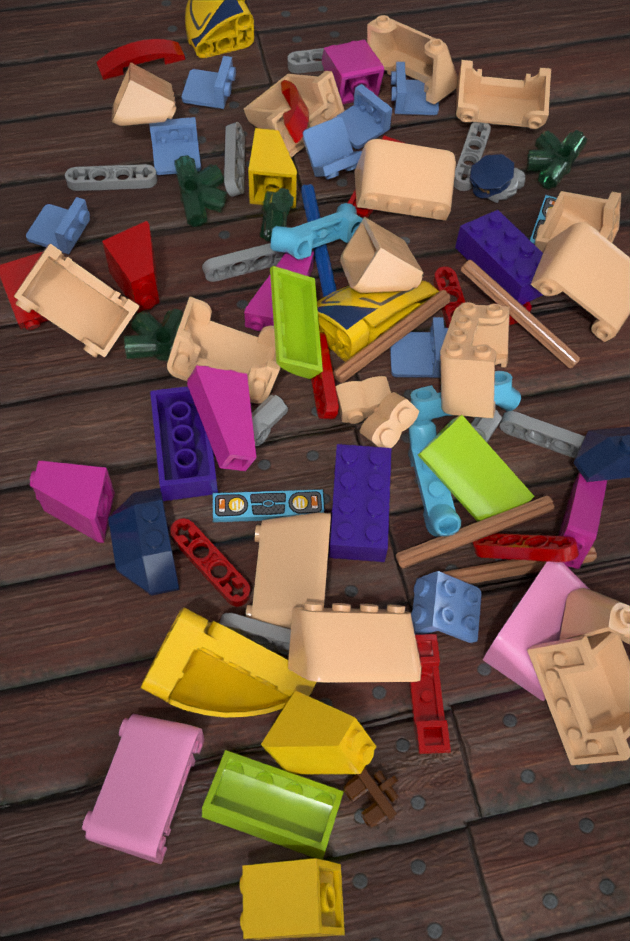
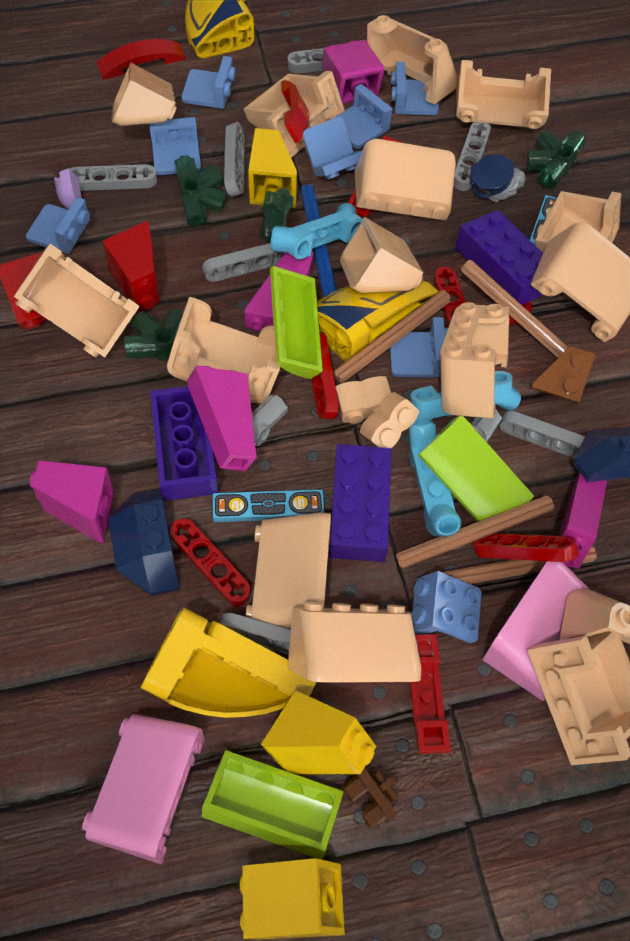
none -> lavender brick [54,168,82,210]
none -> dark orange wing [530,346,595,404]

